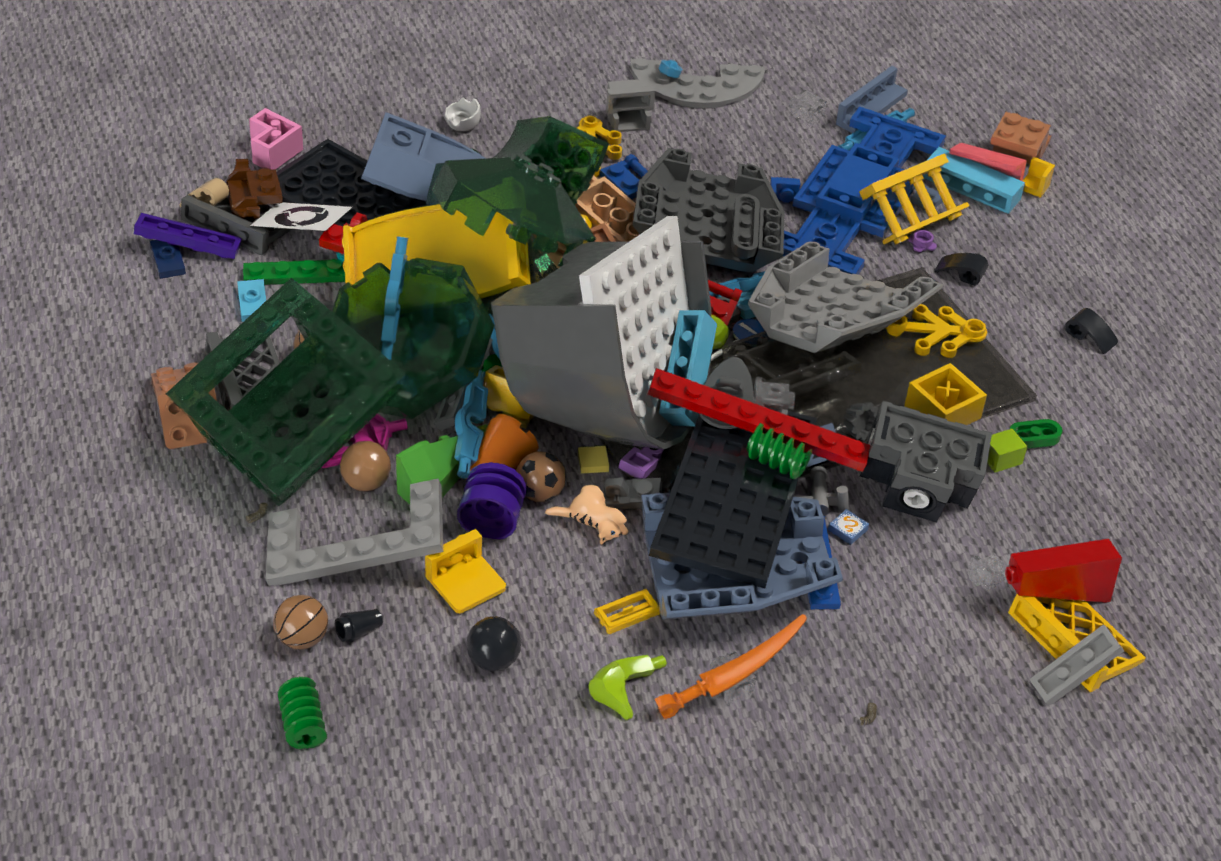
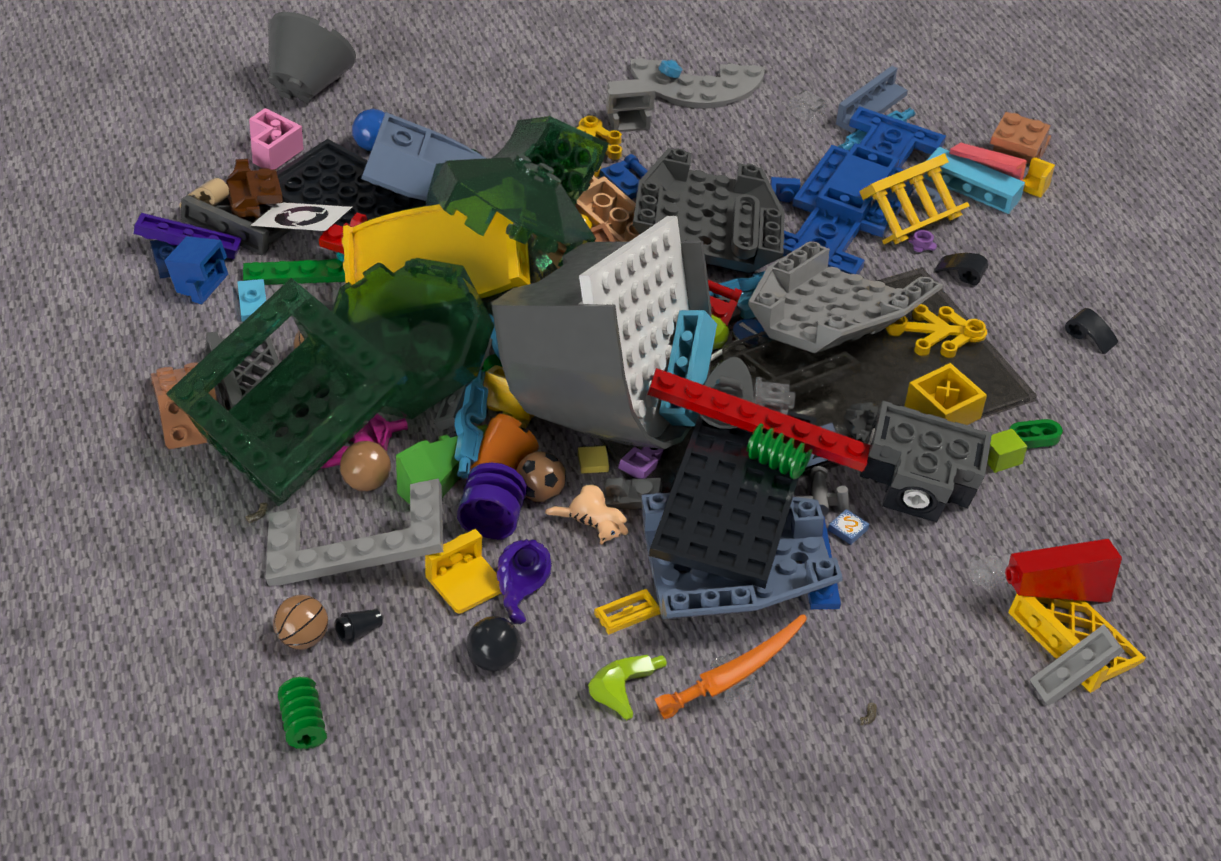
dark azure piece [380,236,408,360] -> none
white hair [445,97,481,131] -> none
none -> blue plate [164,236,228,305]
none -> dark grey cone [268,12,356,103]
none -> blue piece [352,109,385,151]
none -> dark purple hair [496,539,552,624]

